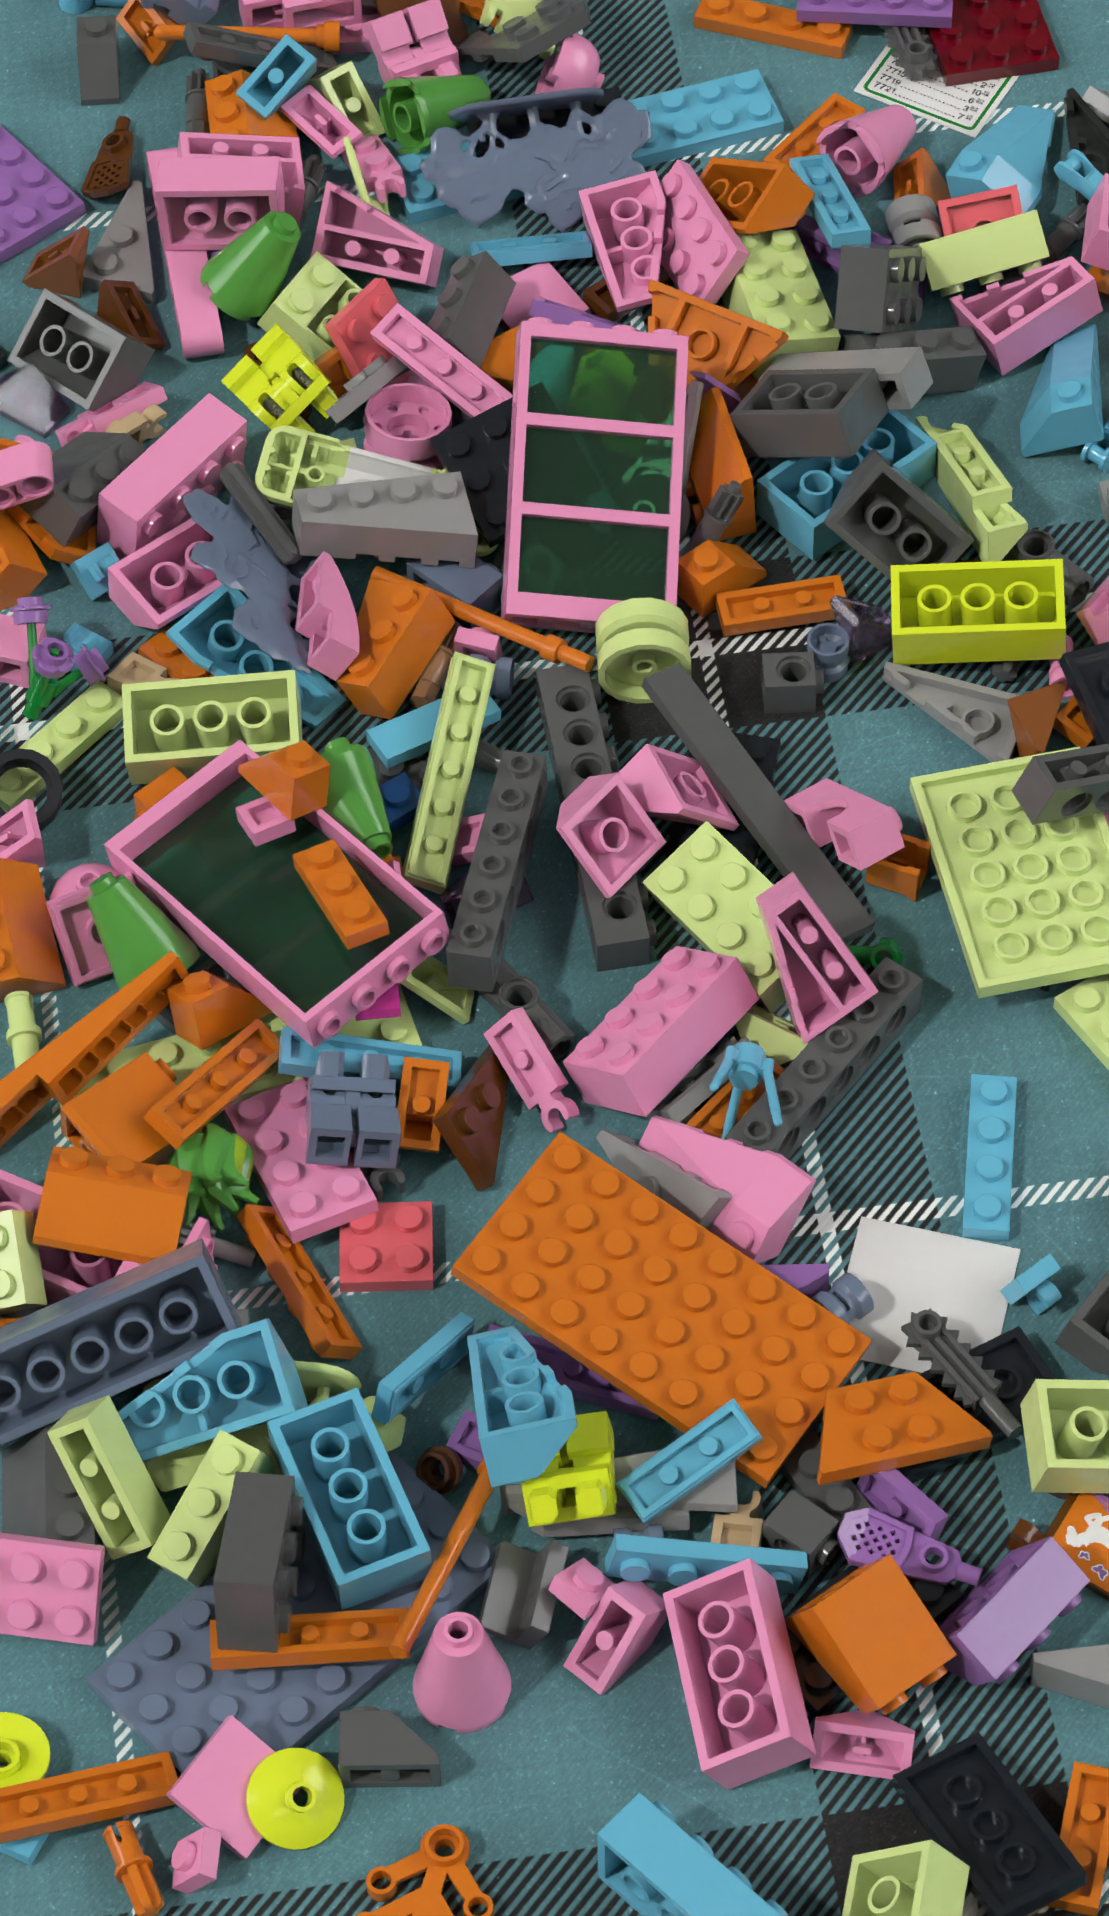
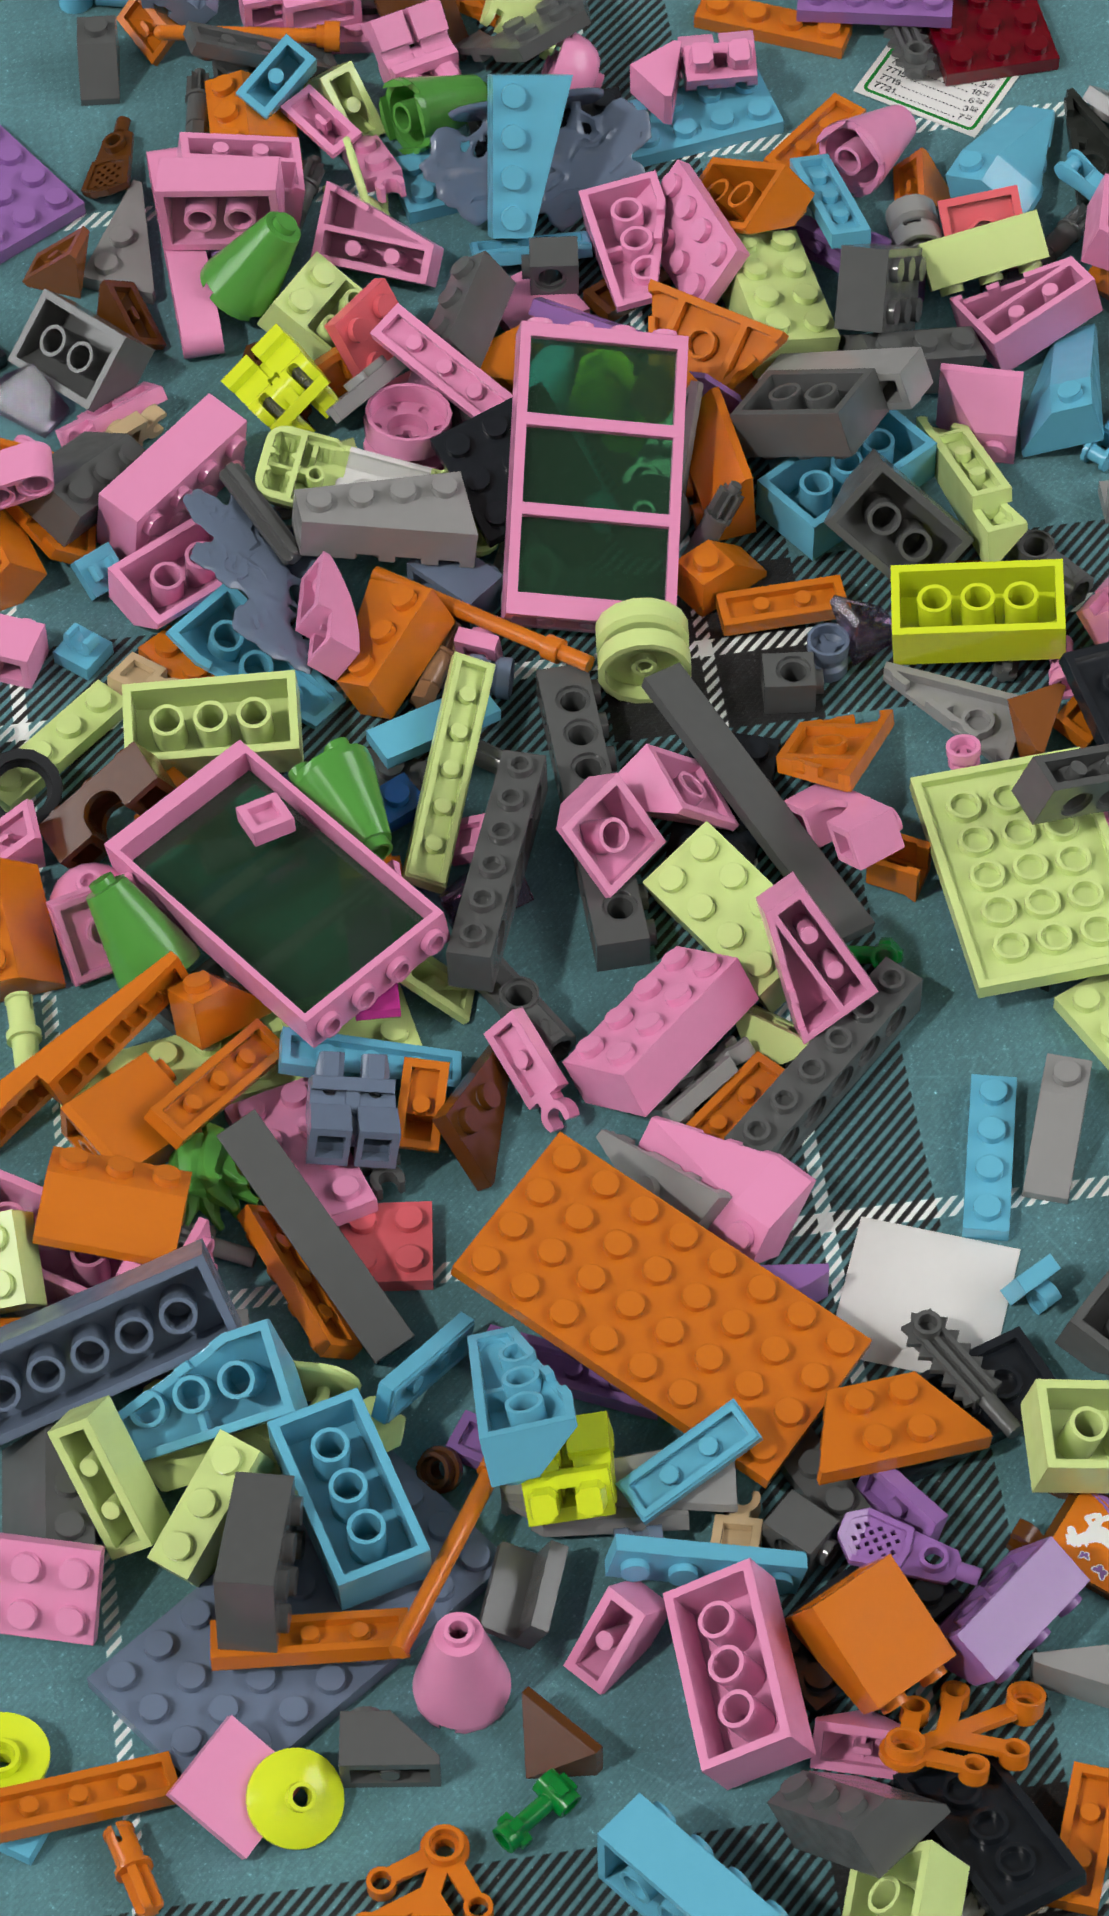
medium lavender plant [10,597,110,720] -> none
bright pink plate [171,1826,222,1895] -> none
orange slope [238,740,331,821] -> none
orange plate [292,839,390,950] -> none
bright pink plate [548,1558,615,1620] -> none
medium azure plant [709,1042,782,1139] -> none
sand blue wheel [811,1273,874,1324] -> none
none -> reddish brown arch [39,741,177,869]
none -> dark grey slope [216,1109,415,1365]
none -> medium azure wedge [487,74,573,239]
none -> green bar [492,1768,582,1853]
none -> dark grey brick [521,236,579,295]
none -> reddish brown slope [522,1686,603,1779]
none -> bright pink slope [630,40,682,125]
none -> bright pink hips [677,30,758,91]
none -> dark grey slope [767,1770,951,1879]
none -> orange wing [776,709,895,792]
none -> orange plant [879,1680,1047,1787]
none -> bright pink slope [936,363,1024,464]
none -> bright pink pin [946,734,981,770]
none -> light grey slope [1022,1053,1093,1204]

